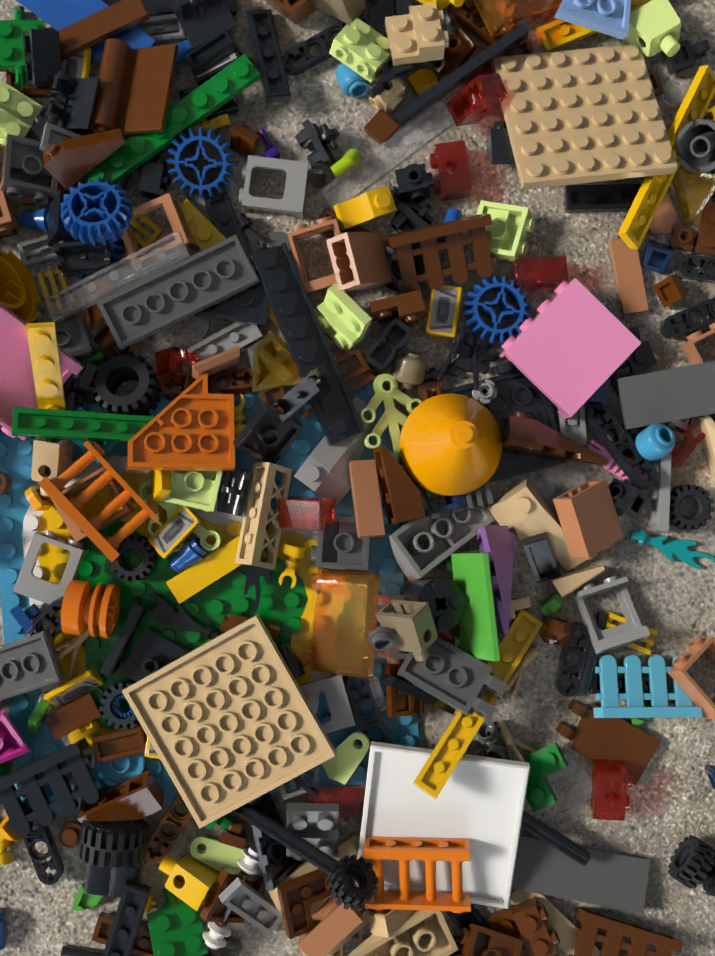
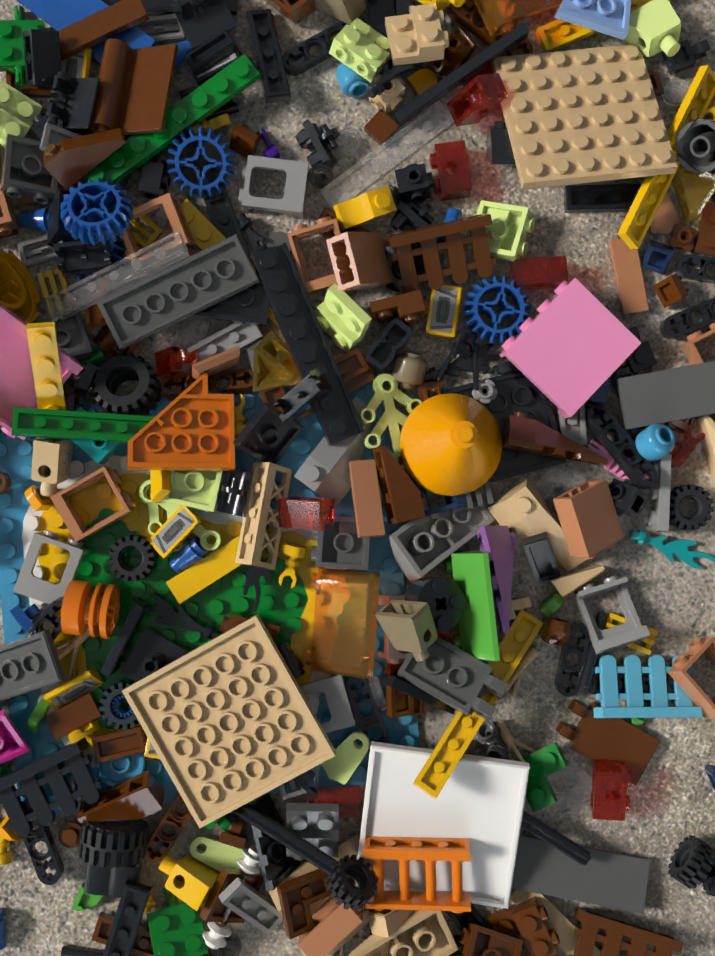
orange fence [38,441,159,562] -> none
lime arm [330,149,362,178] -> none
dark grey plate [368,627,395,651] -> none

